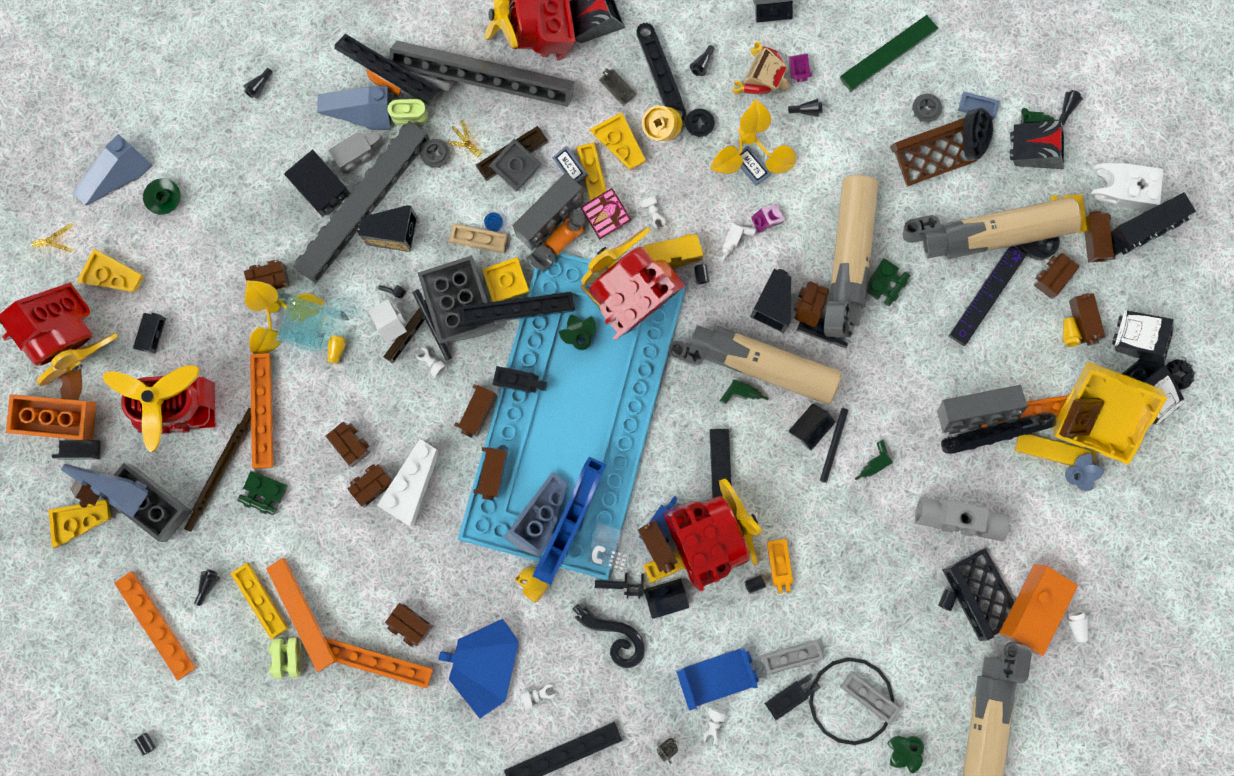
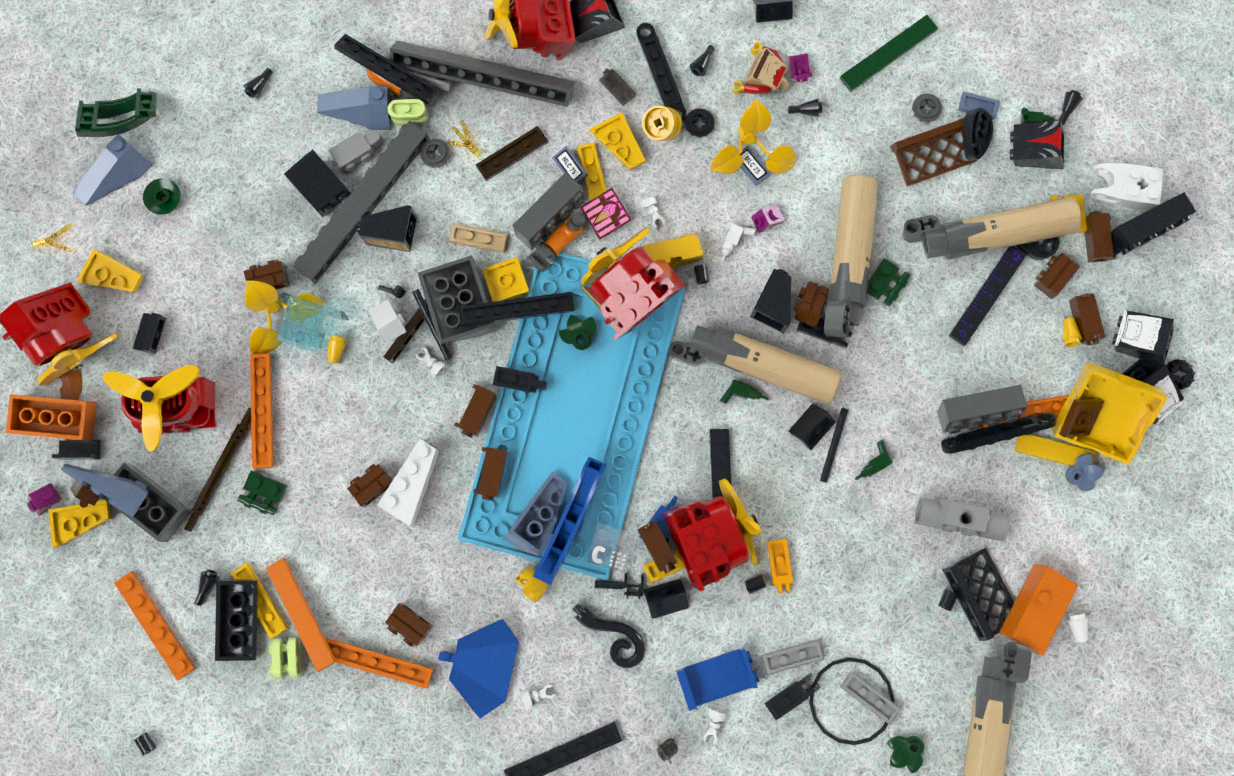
reddish brown brick [325,422,371,467] -> none
clear blue tile [484,212,503,232] -> none
dark grey tile [489,138,541,192] -> none
none -> magenta bracket [27,483,62,516]
none -> dark green wedge [75,88,157,137]
none -> black slope [215,579,258,661]

